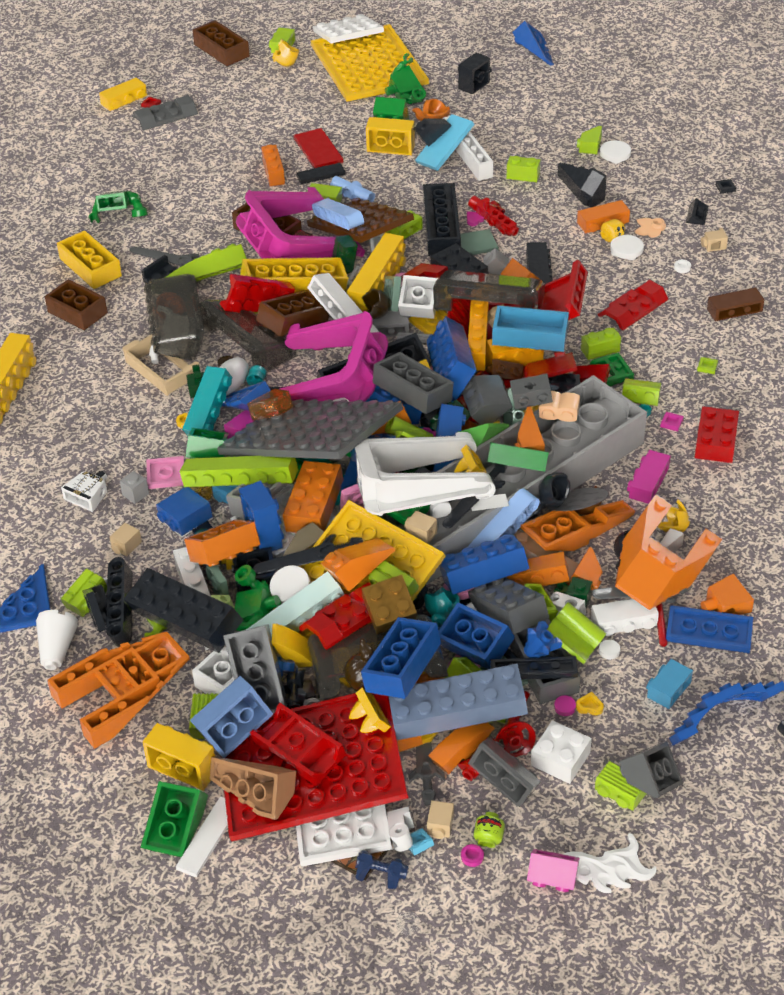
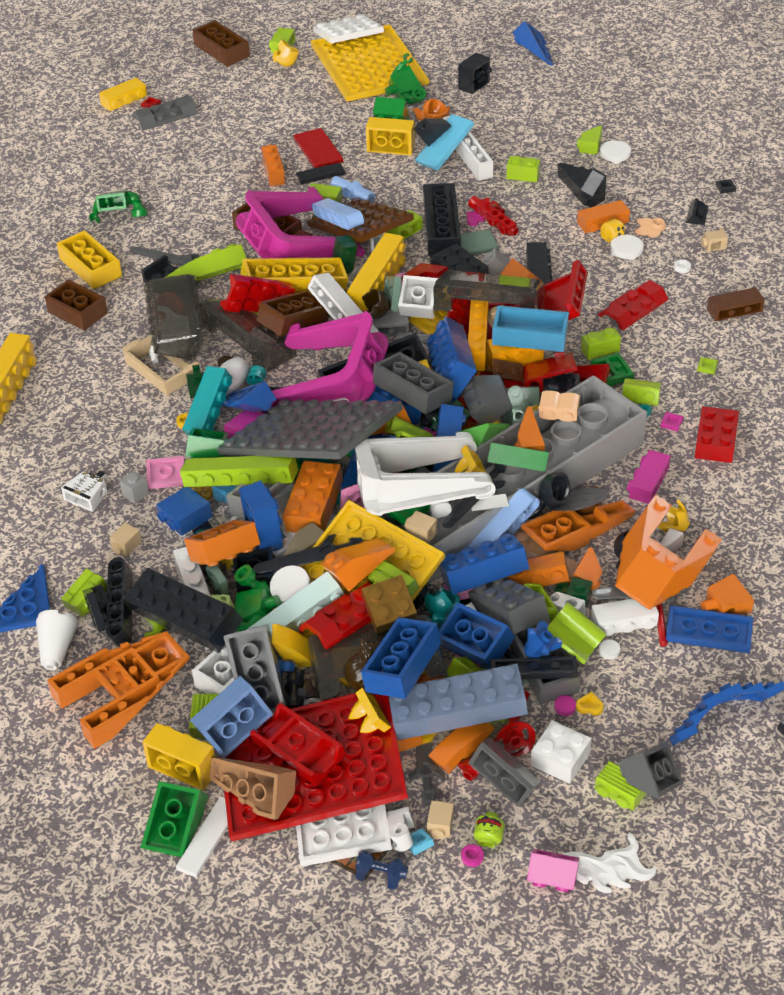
clear orange slope [247,389,293,421] -> none
dark grey brick [510,374,553,410] -> none
dark azure brick [646,659,693,709] -> none

